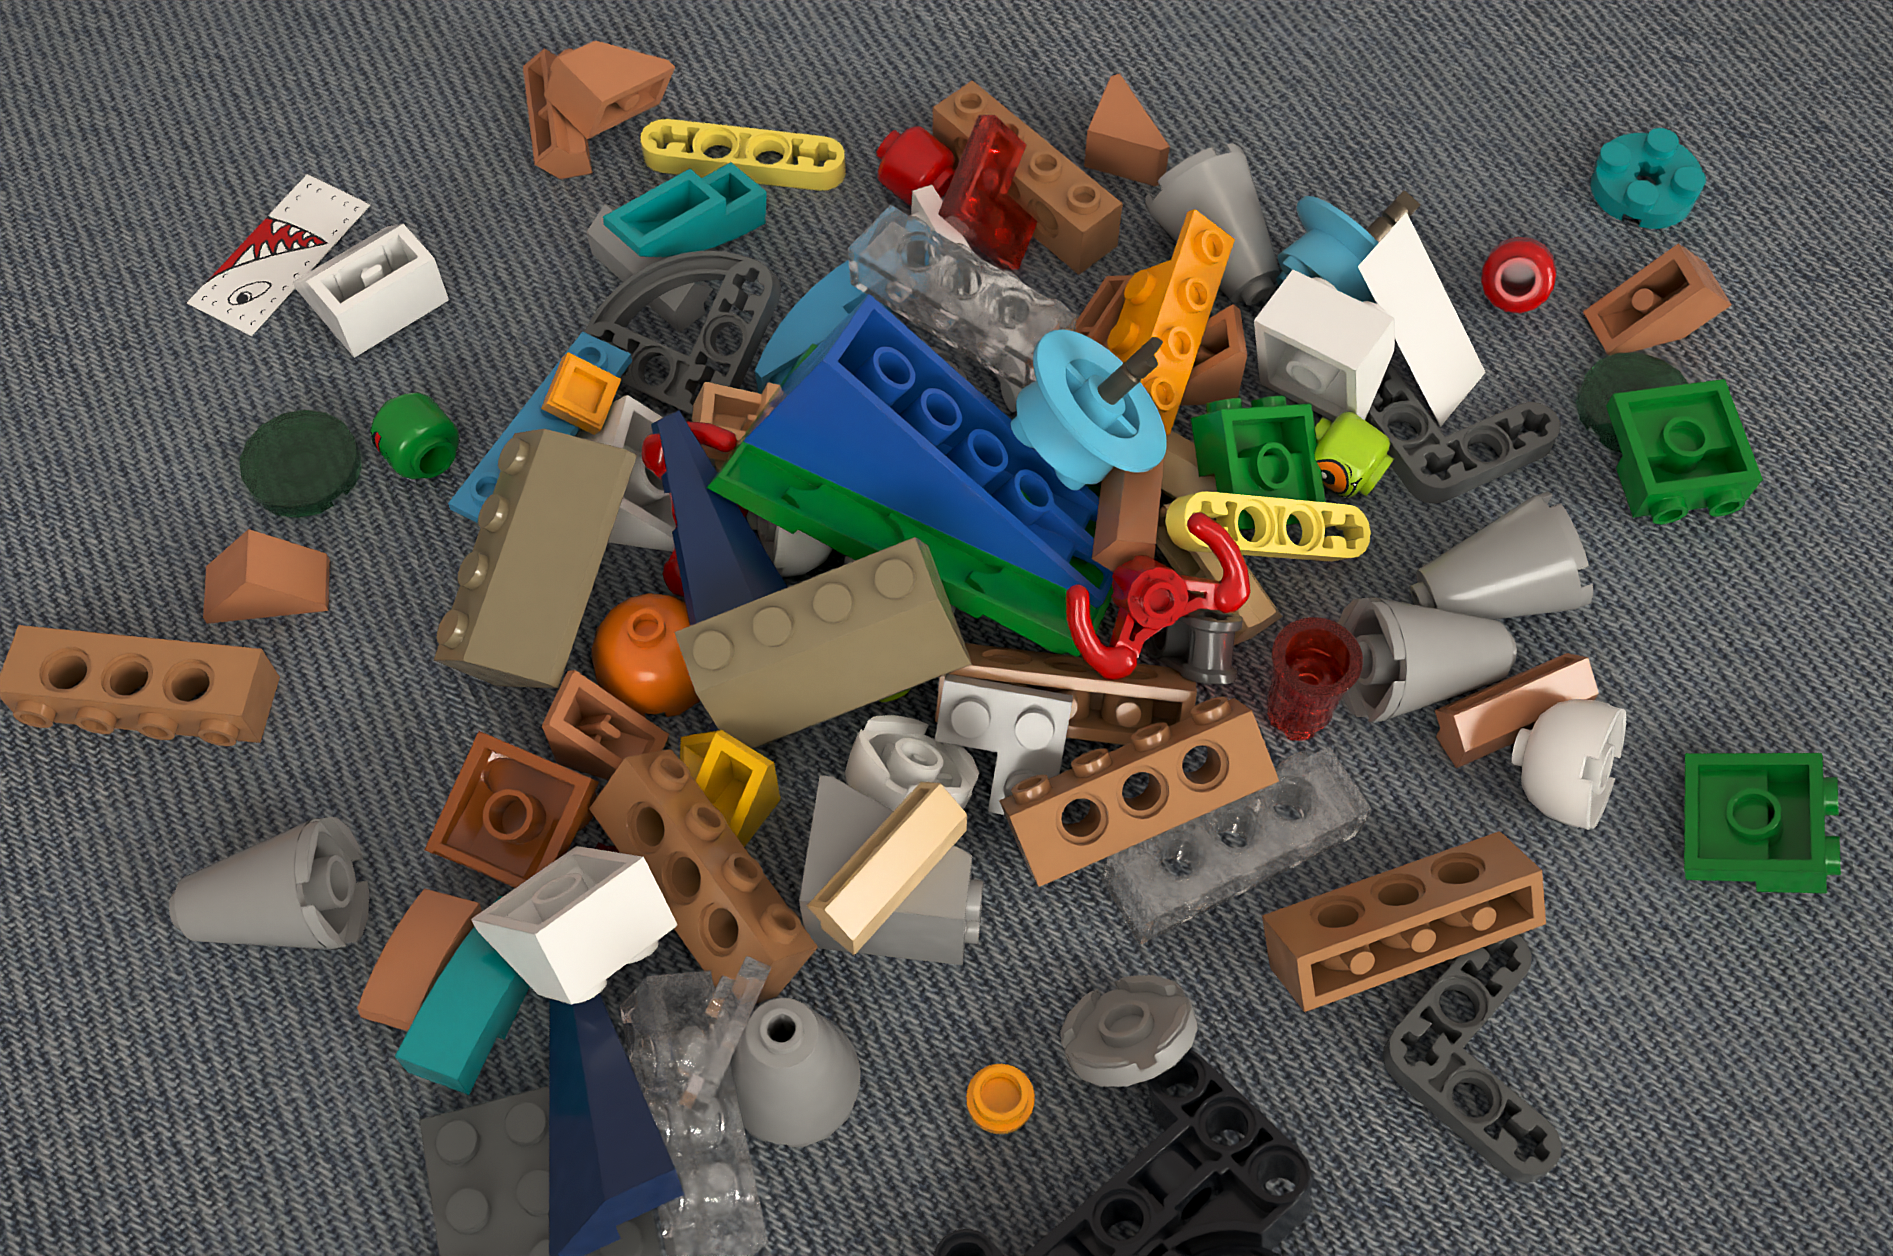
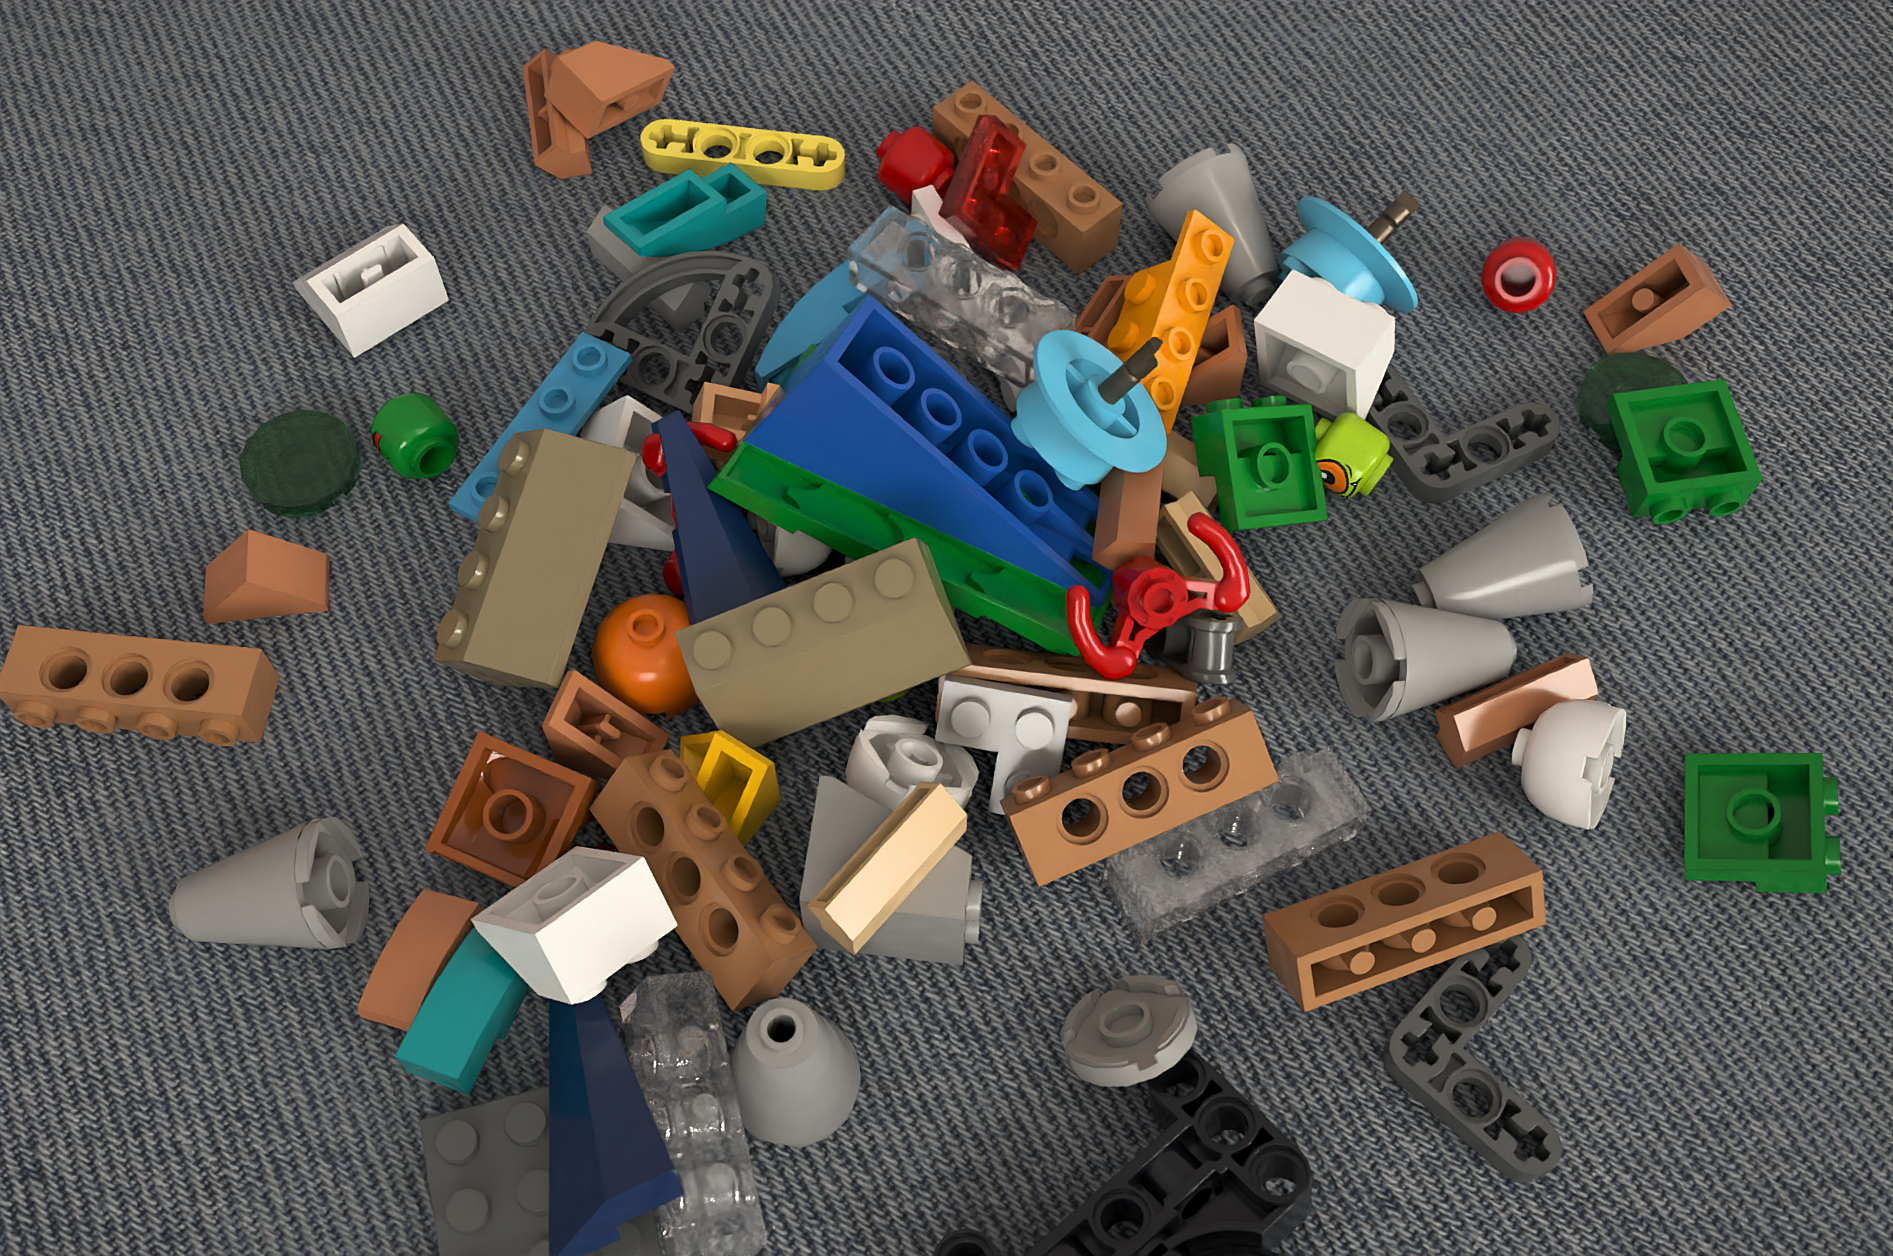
white sticker [187,174,370,336] -> none
light orange tile [541,352,621,435] -> none
clear plate [677,956,772,1115] -> none
light orange plate [966,1064,1035,1134] -> none
nougat slope [1084,73,1170,186] -> none
light yellow beam [1165,491,1371,562] -> none
clear red plant [1267,617,1363,741] -> none
white sticker [1358,212,1486,427] -> none
teal plate [1590,128,1706,229] -> none

